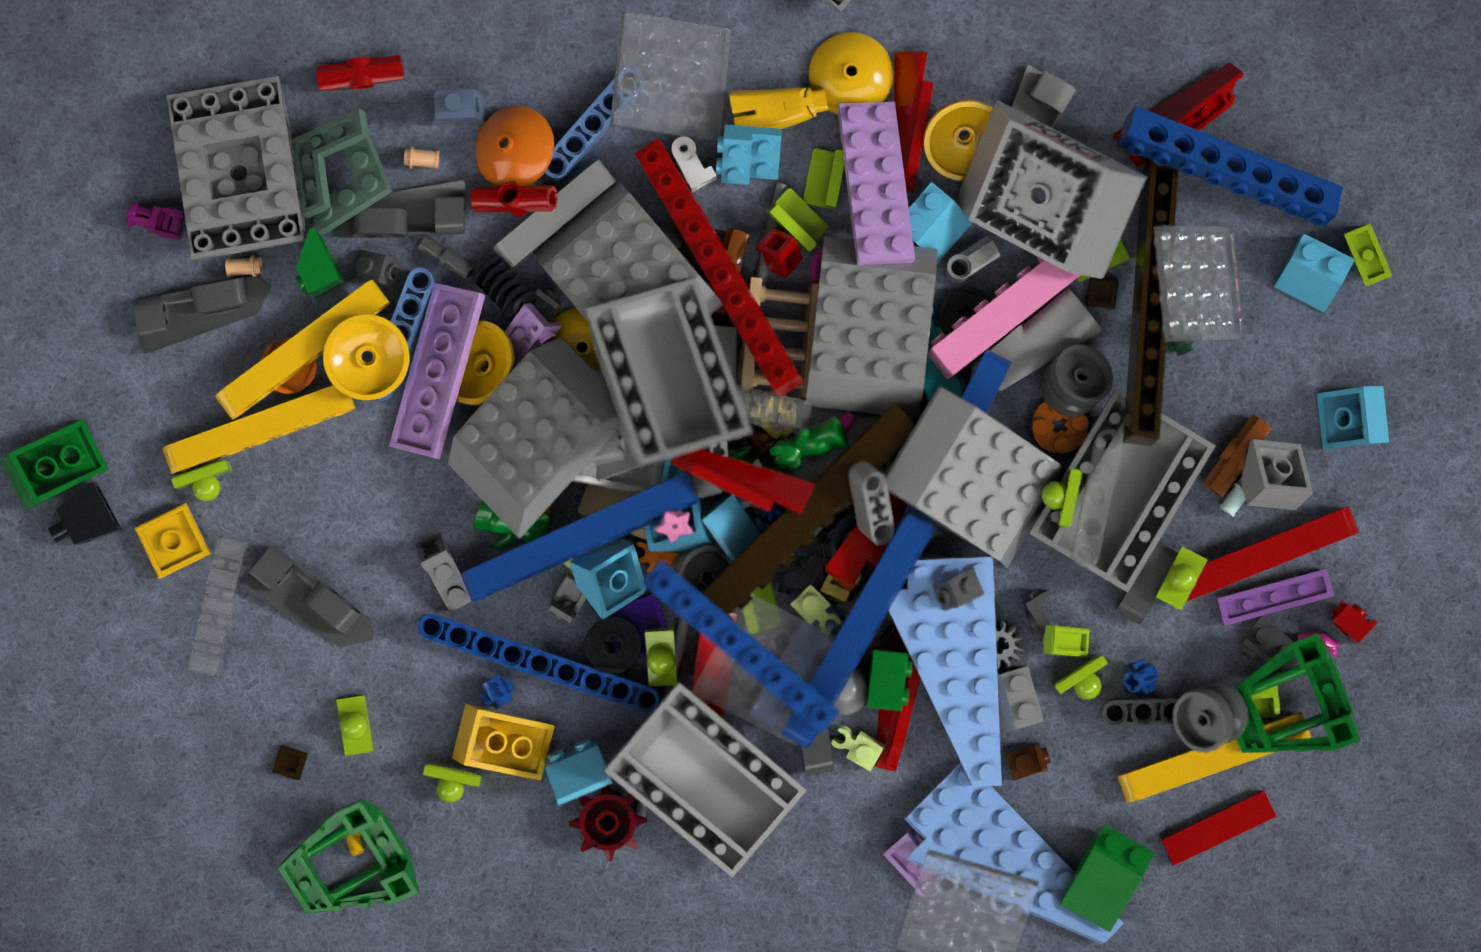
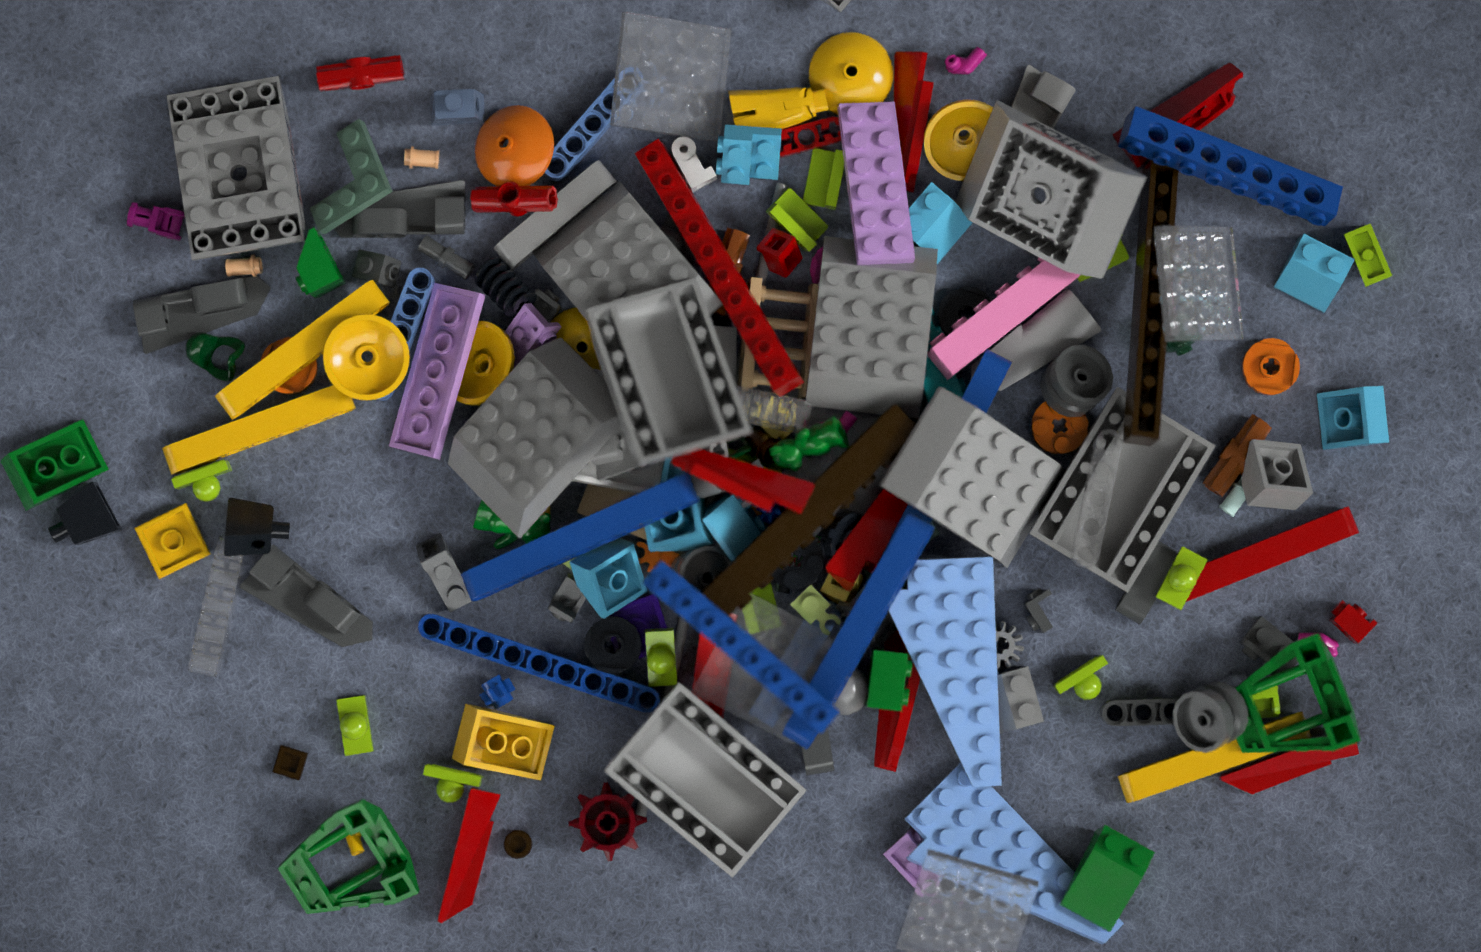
sand green plate [291,108,369,218] -> none
medium azure slope [544,739,612,805] -> none
bright pink plate [655,511,692,542] -> none
yellowish green plate [831,725,886,772] -> none
light grey beam [849,461,895,545] -> none
dark grey bracket [933,568,984,610] -> none
light grey piece [945,236,1001,284] -> none
reddish brown bracket [1005,743,1051,781] -> none
lime tile [1042,468,1082,528] -> none
lime tile [1042,625,1090,657] -> none
dark brown tile [1086,277,1119,310] -> none
blue gear [1123,659,1159,697] -> none
red tile [1160,791,1277,866] -> none
medium lavender plate [1216,569,1334,626] -> none
none -> dark green piece [186,332,245,382]
none -> black torso [224,498,290,556]
none -> red wedge [437,787,501,923]
none -> dark brown tile [504,830,533,859]
none -> red beam [780,117,841,158]
none -> dark pink arm [945,46,987,75]
none -> red wedge [1218,735,1359,794]
none -> orange plate [1242,338,1300,395]

